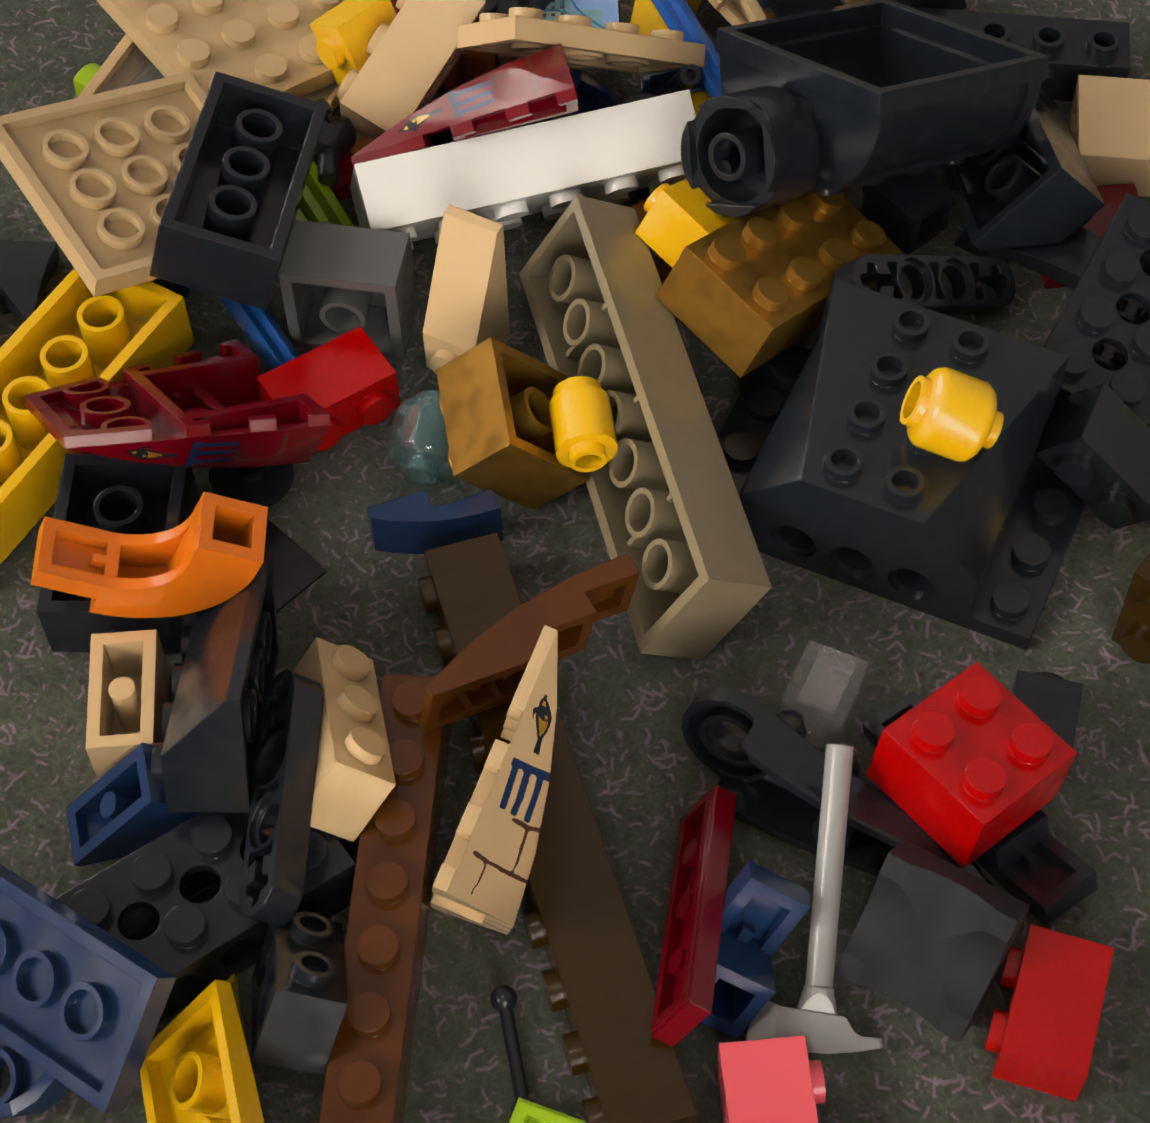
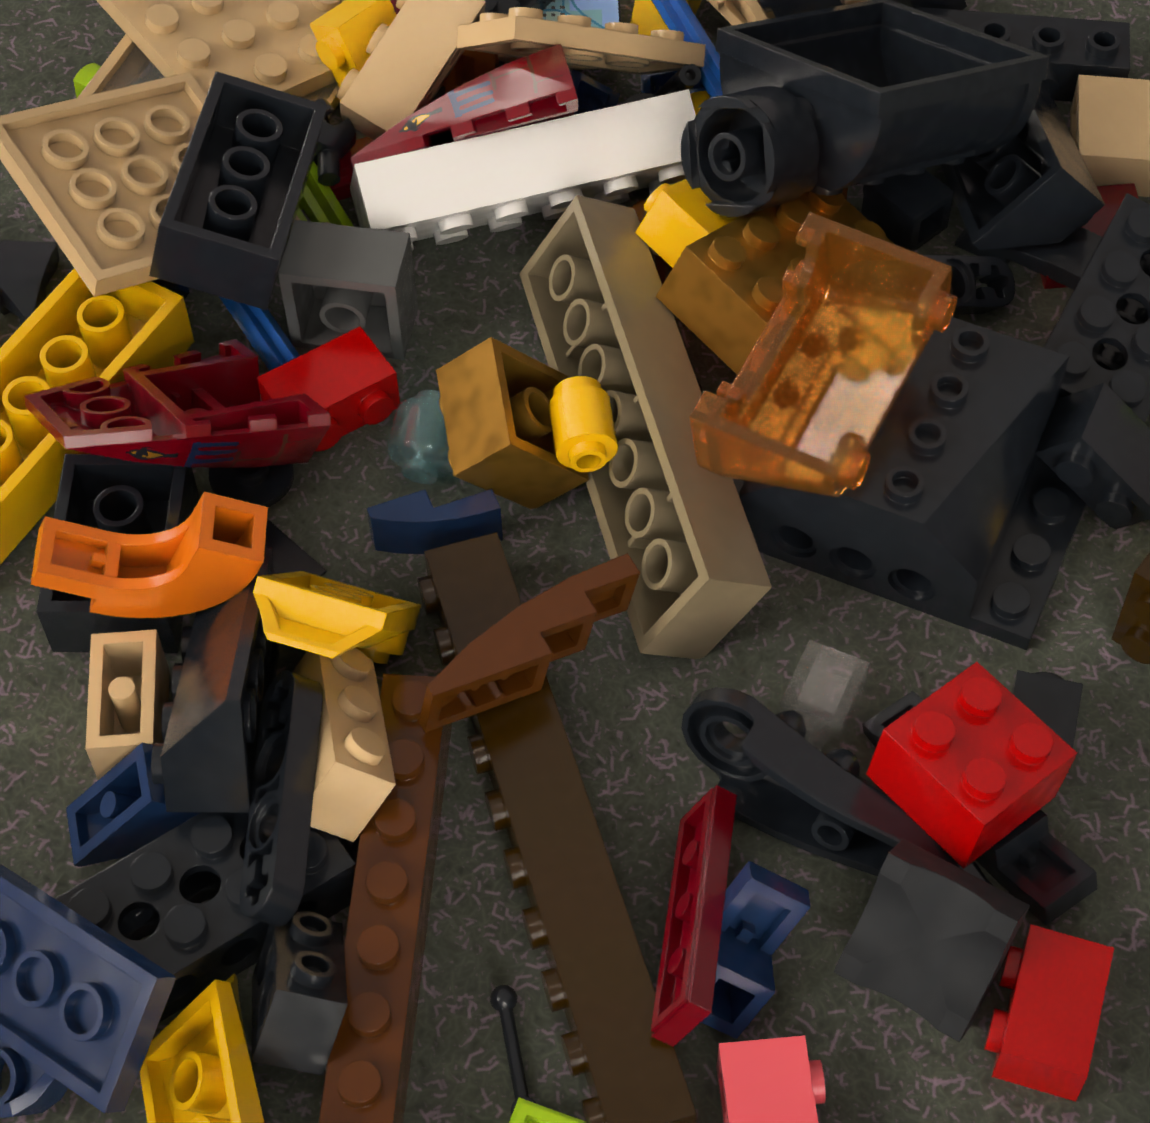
tan slope [423,204,510,375] -> none
tan wedge [430,625,558,935] -> none
light grey piece [746,744,884,1054] -> none
yellow head [900,367,1004,462] -> none
none -> yellow slope [253,571,421,664]
none -> clear orange windscreen [689,212,957,497]

